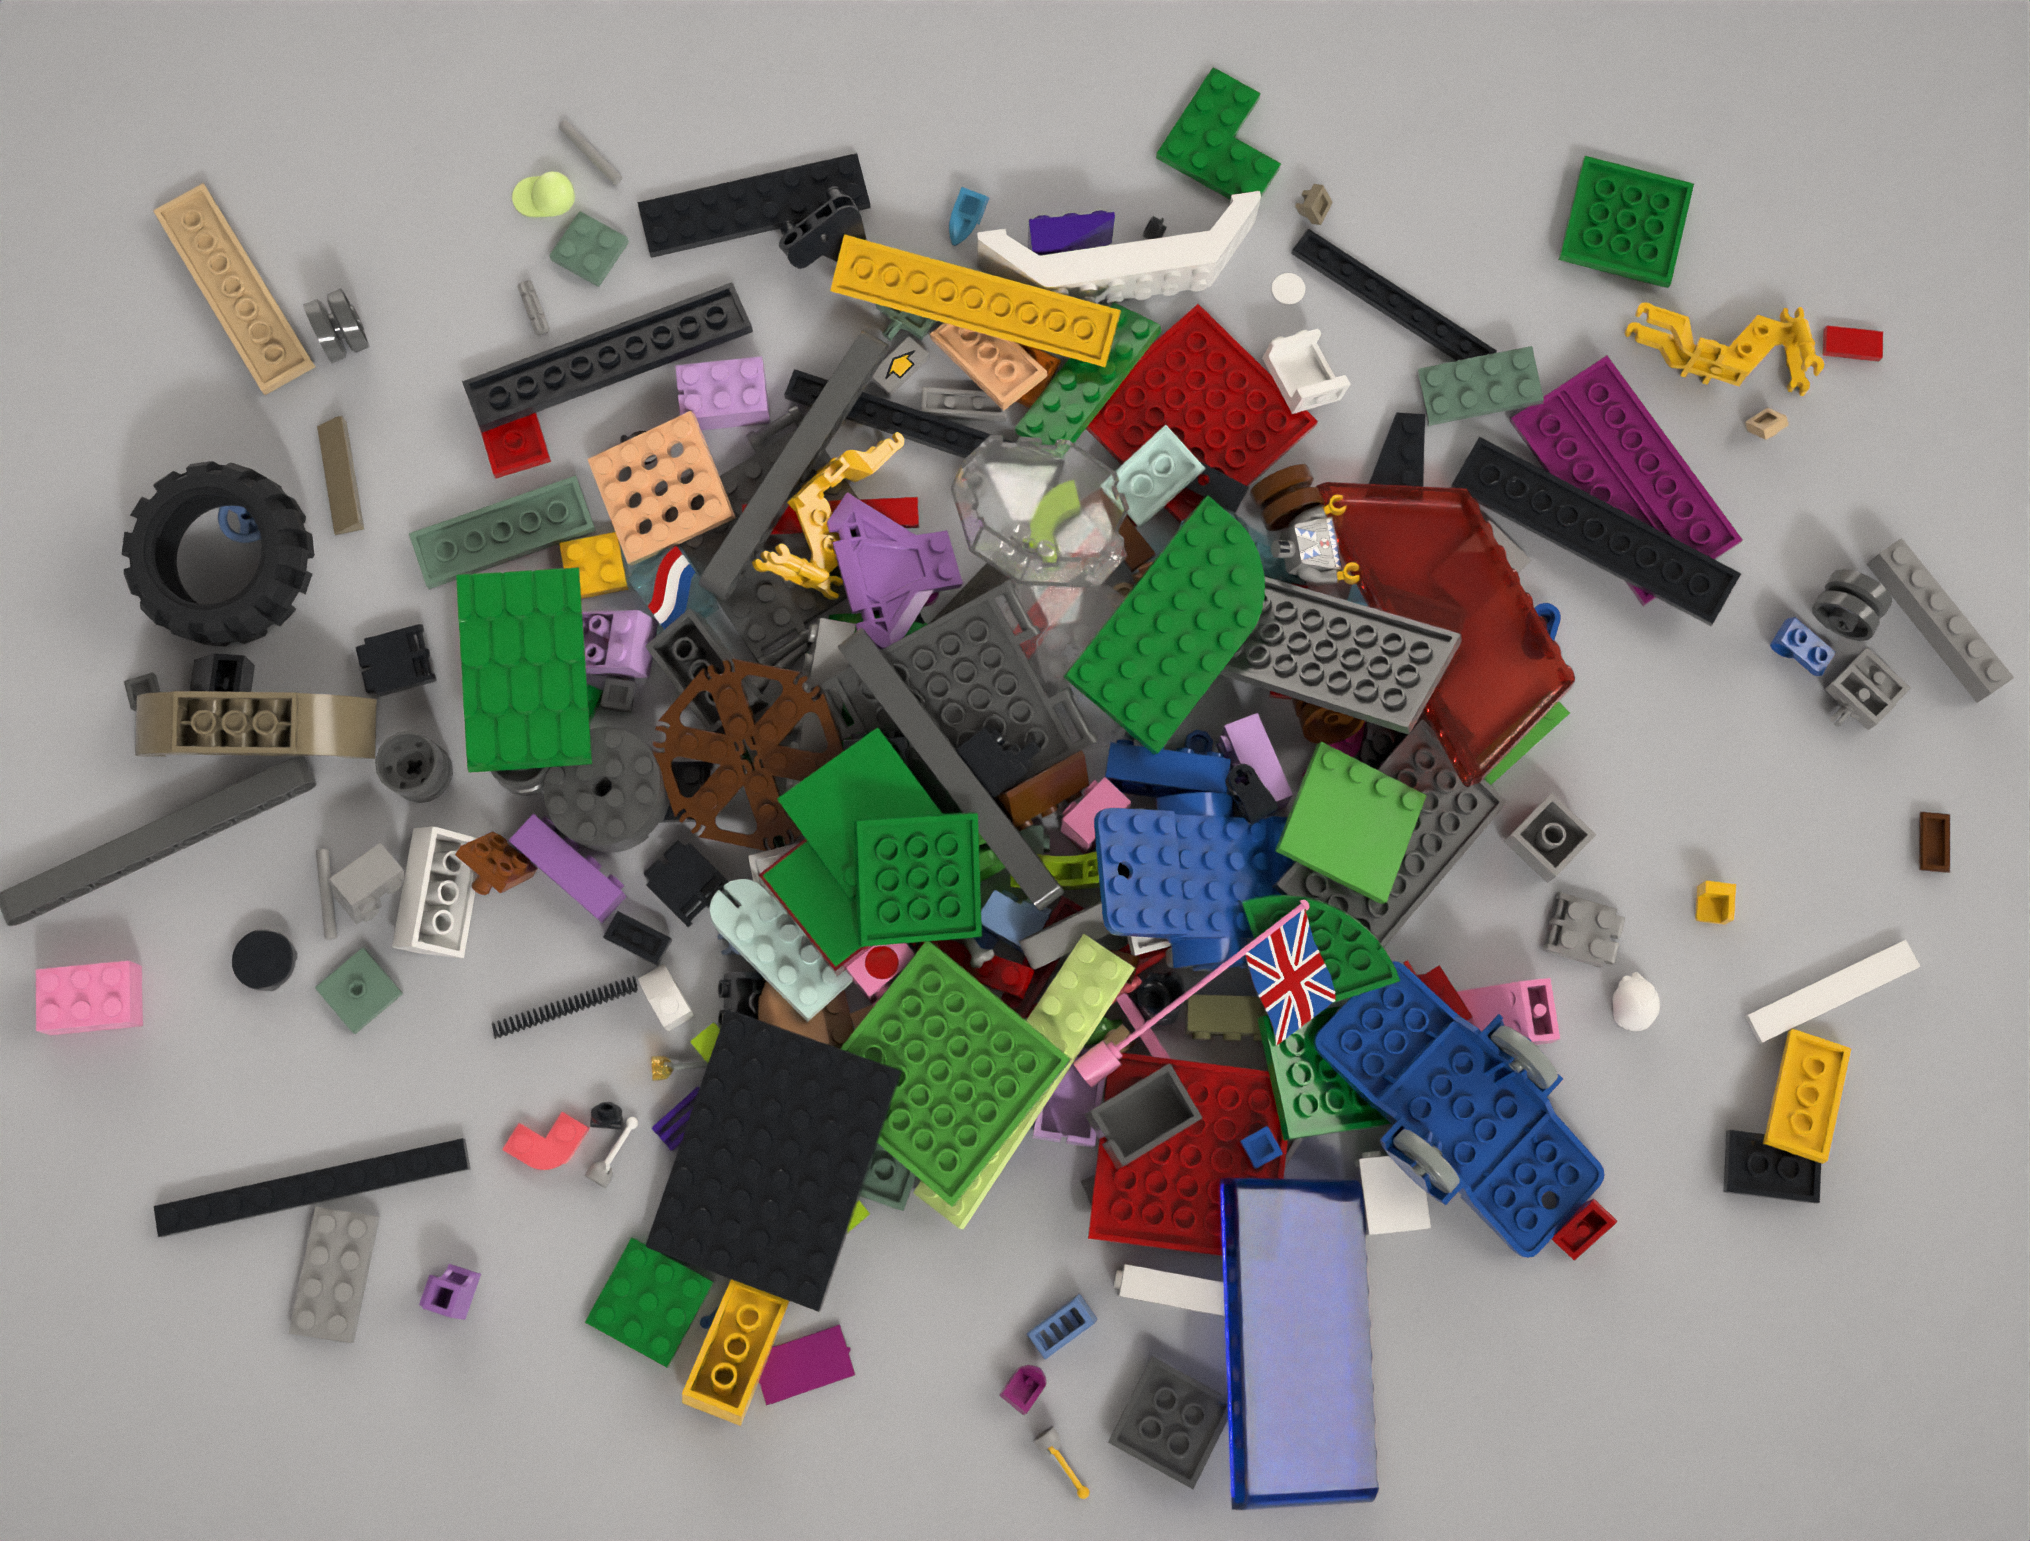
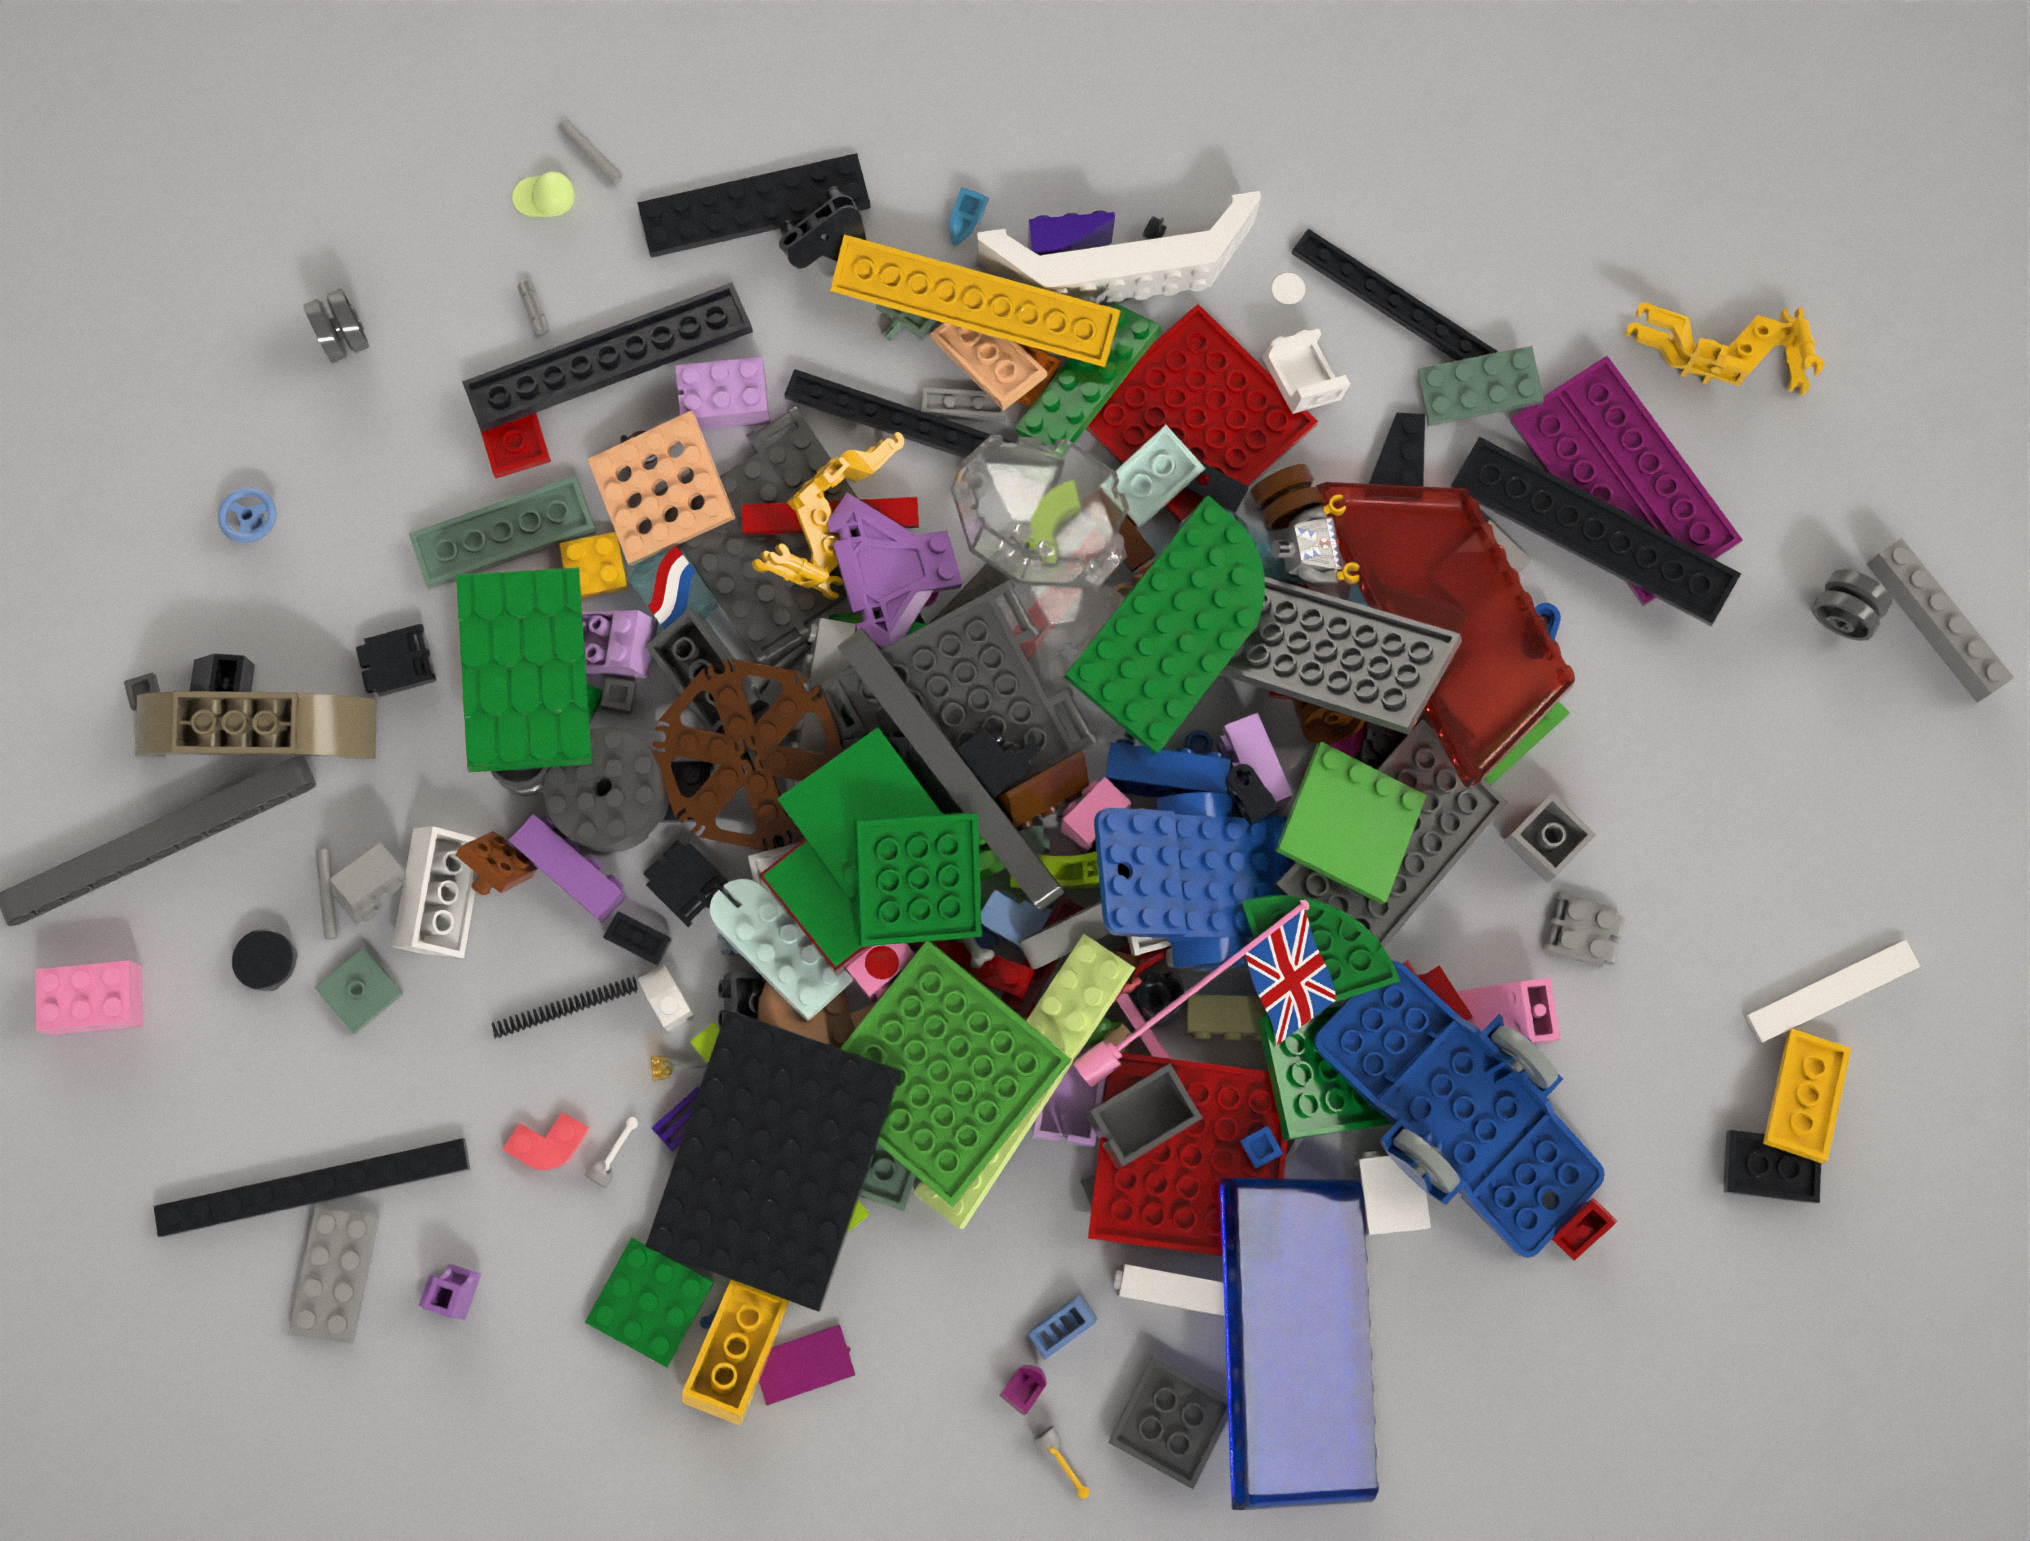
black tyre [122,461,315,647] -> none
tan plate [153,183,315,395] -> none
dark tan slope [317,416,364,535] -> none
dark grey wheel [375,730,453,803] -> none
sand green plate [549,211,629,287] -> none
black plate [590,1102,623,1130] -> none
dark grey beam [699,331,889,600] -> none
light grey tile [871,336,930,396] -> none
green plate [1156,67,1281,200] -> none
dark tan tile [1295,184,1333,225] -> none
green plate [1558,156,1694,288] -> none
white hair [1612,972,1660,1031] -> none
yellow panel [1695,881,1736,925] -> none
tan plate [1745,408,1789,440] -> none
blue plate [1770,617,1836,676] -> none
red tile [1823,325,1884,362] -> none
light grey plate [1824,647,1911,730] -> none
reddish brown tile [1919,812,1950,873] -> none

